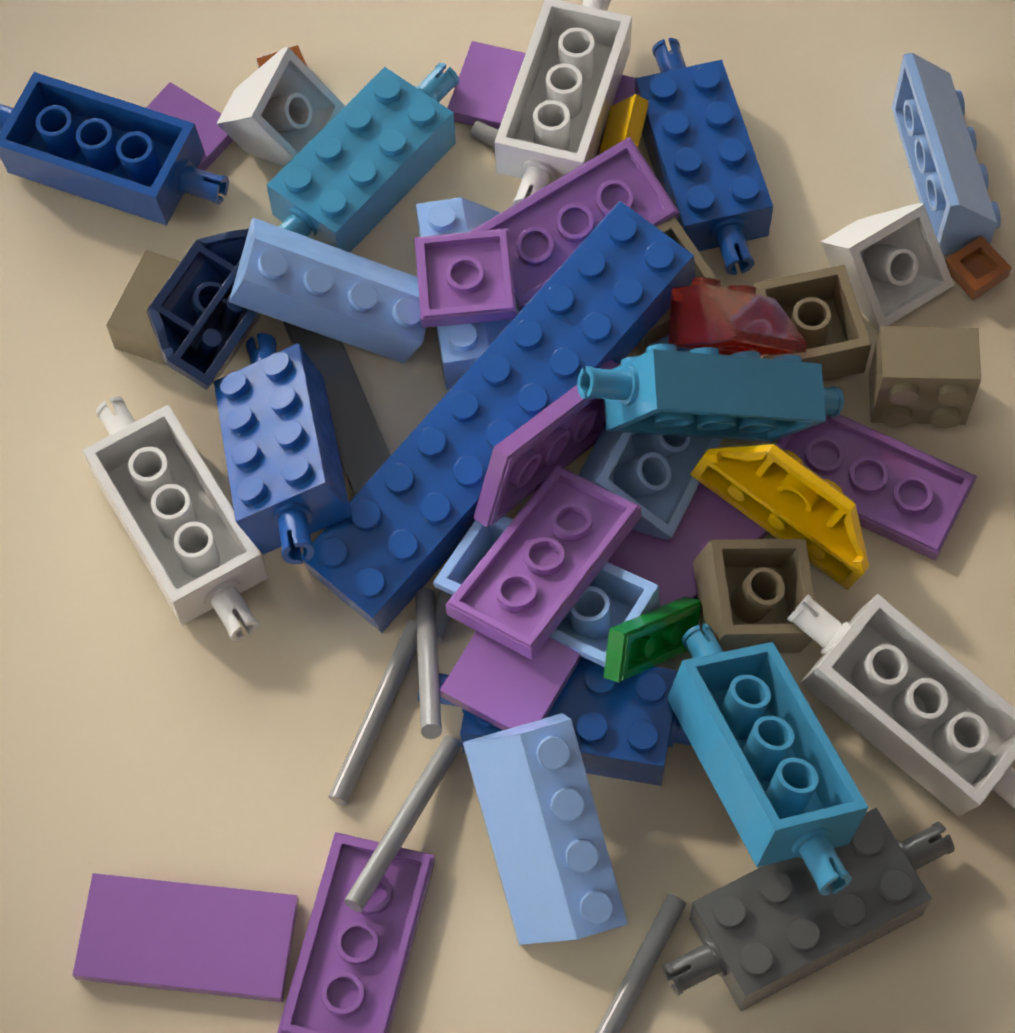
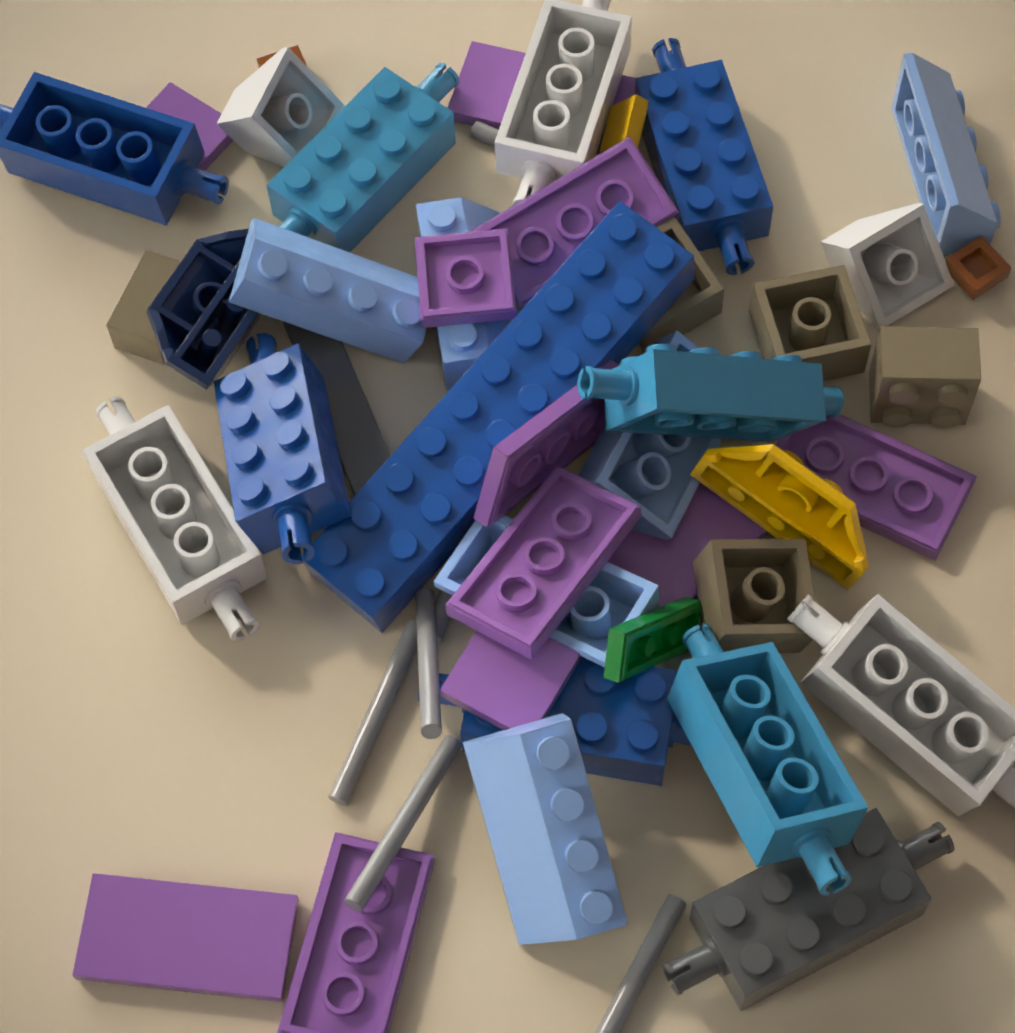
clear red slope [668,277,807,357] -> none

